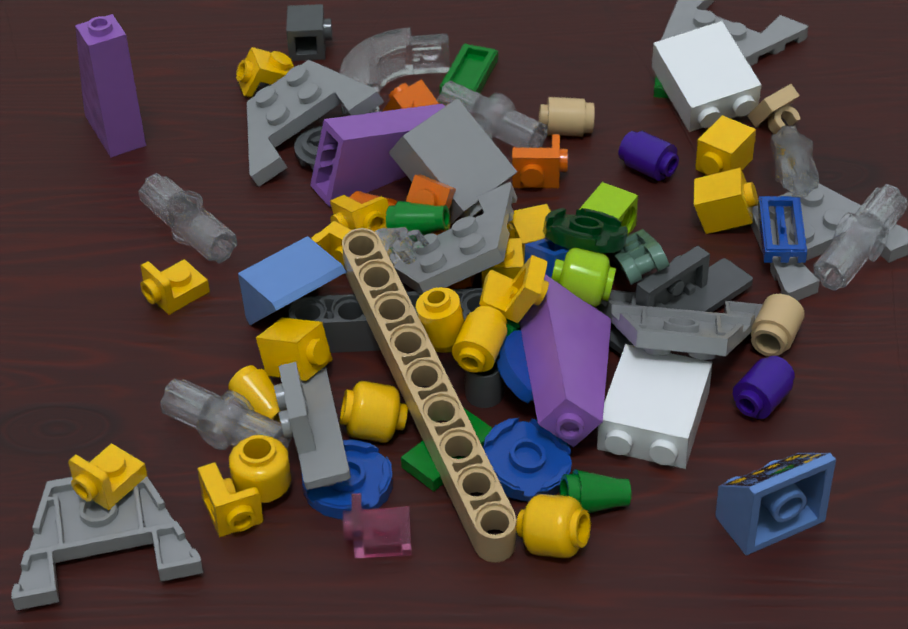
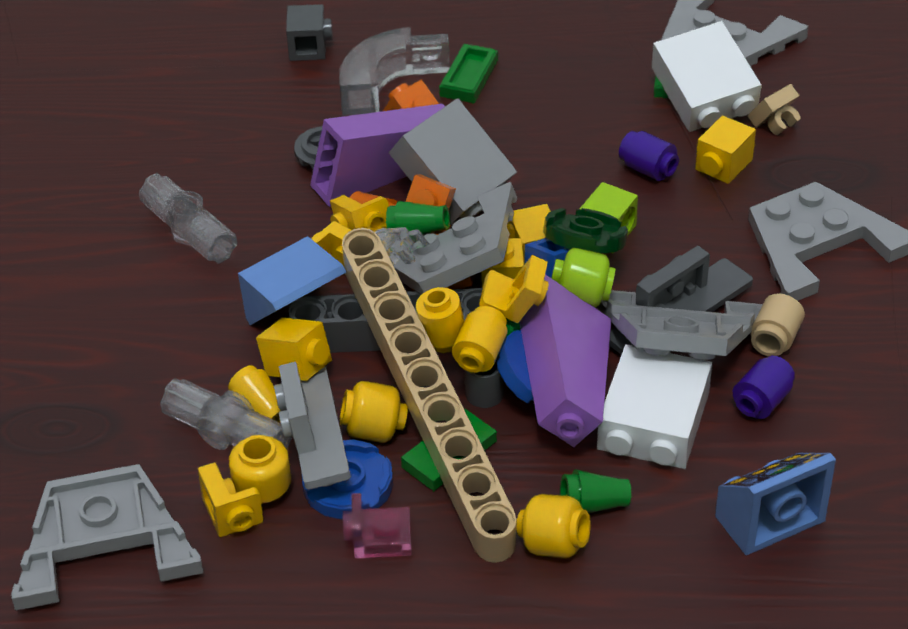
yellow bracket [68,443,148,510] -> none
medium lavender slope [75,14,146,158] -> none
yellow bracket [140,259,210,315] -> none
yellow bracket [236,47,294,98] -> none
light grey wing [247,60,384,187] -> none
clear piece [437,80,547,148] -> none
blue tile [483,418,572,502] -> none
orange bracket [512,134,568,188] -> none
tan brick [539,97,595,137] -> none
sand green plate [609,229,670,285] -> none
yellow brick [694,168,758,234] -> none
blue tile [758,196,807,263] -> none
clear piece [771,126,819,197] -> none
clear piece [814,184,907,291] -> none

